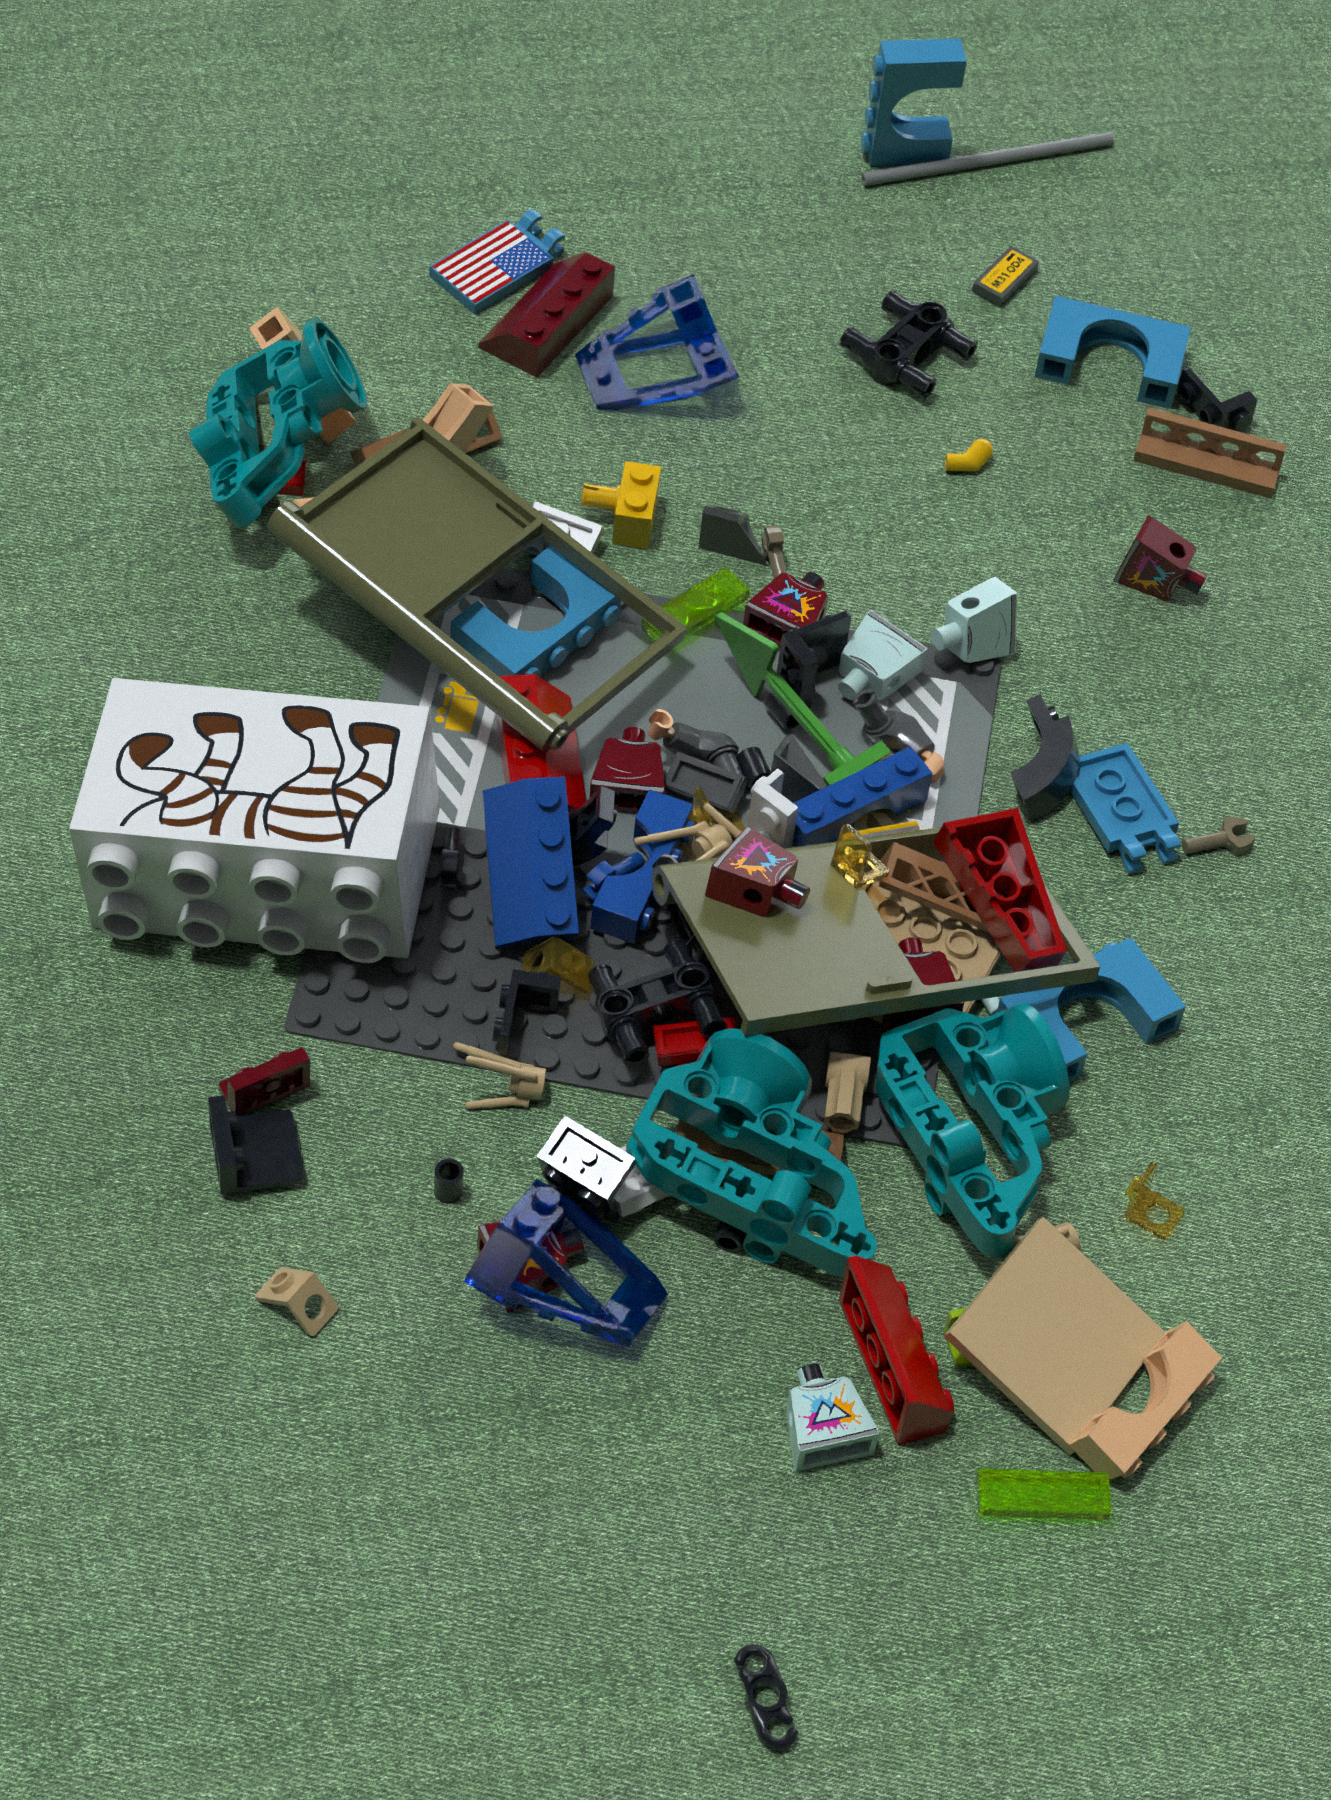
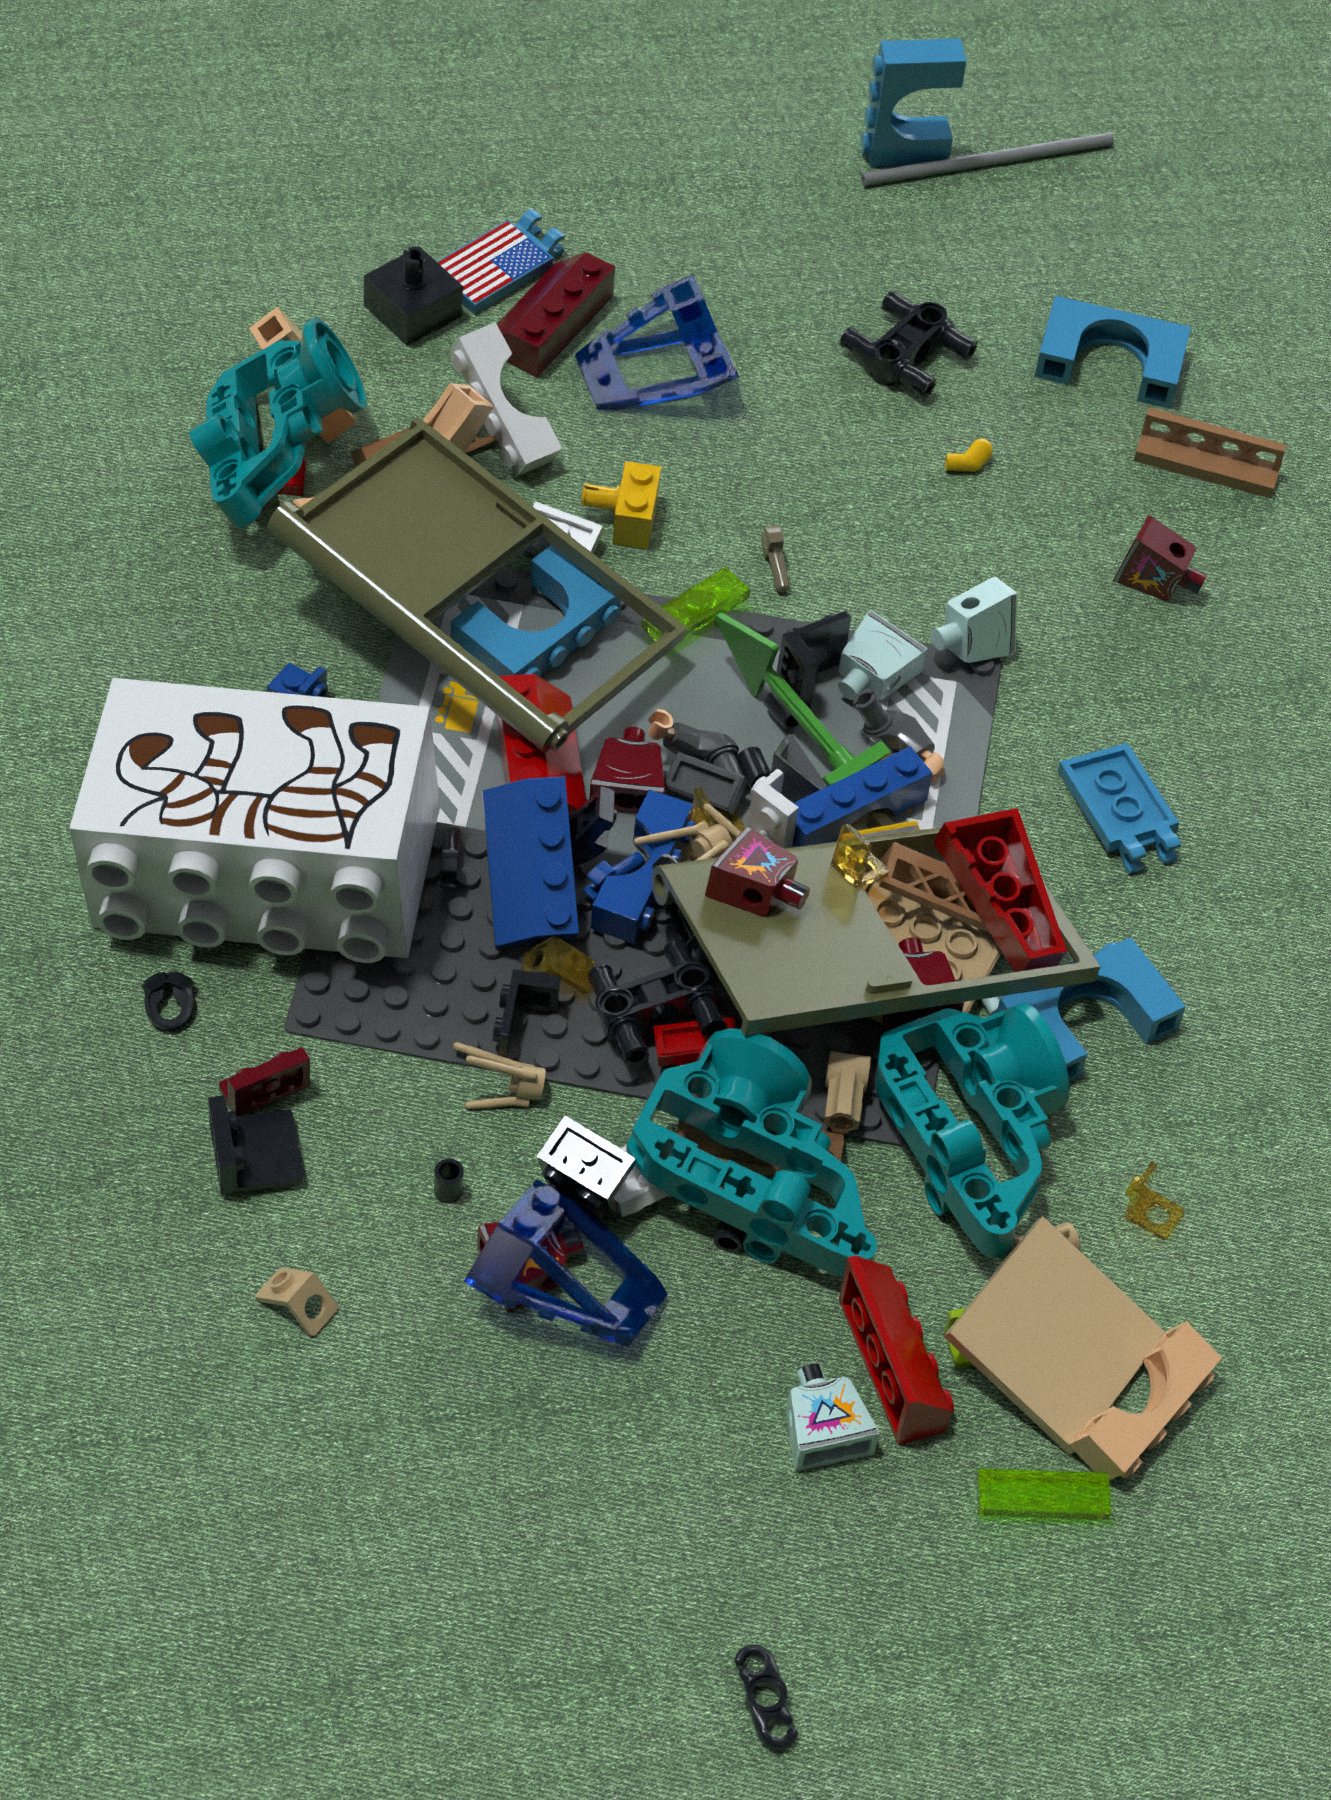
dark grey slope [698,505,769,567] -> none
dark red torso [743,572,828,648] -> none
tile [972,246,1039,307] -> none
black arch [1010,694,1079,822] -> none
black bracket [1177,367,1257,431] -> none
dark tan bar [1182,816,1256,857] -> none
none -> black piece [141,971,195,1032]
none -> blue bracket [267,662,328,697]
none -> black brick [364,246,463,346]
none -> white arch [450,322,563,477]

